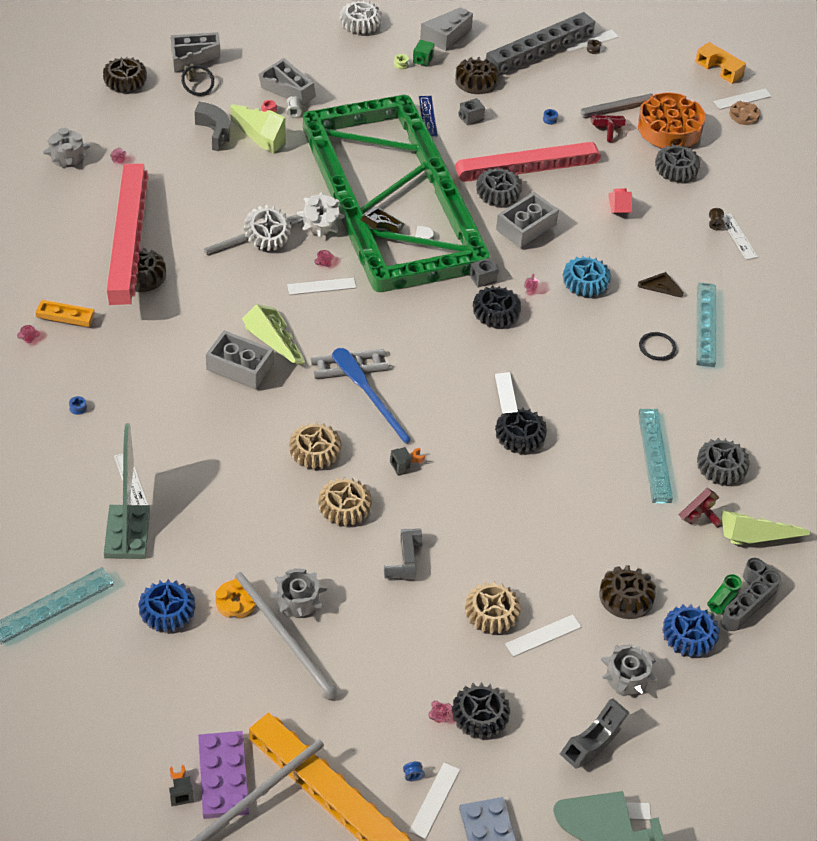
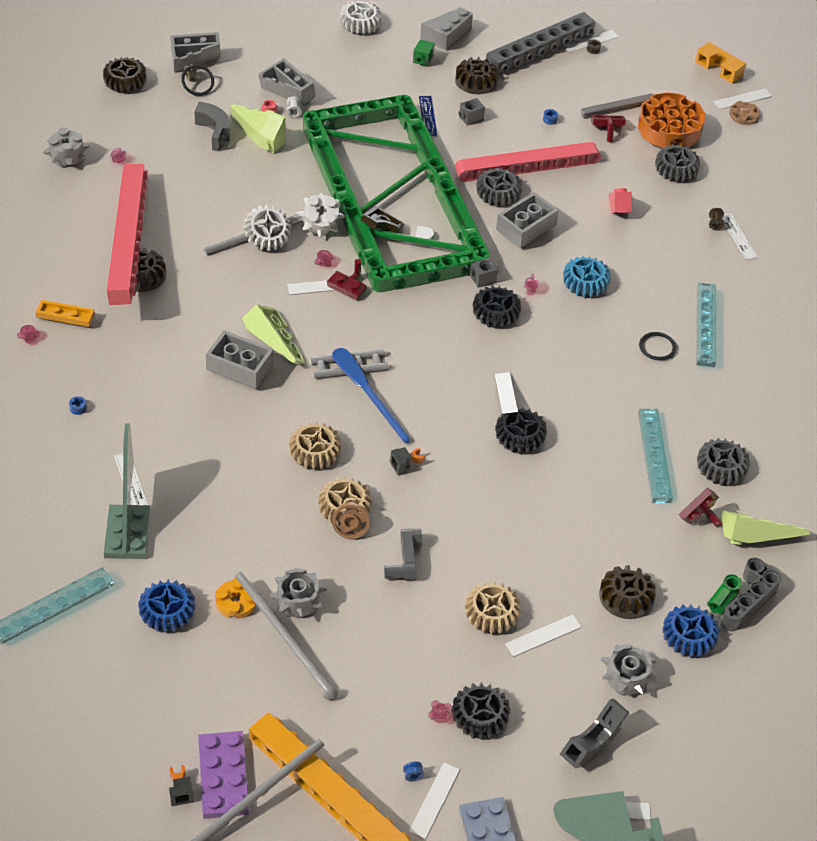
yellowish green bush [394,54,409,69] -> none
dark brown tile [638,272,684,298] -> none
none -> dark red plate [327,259,367,301]
none -> medium nougat wheel [332,502,370,539]

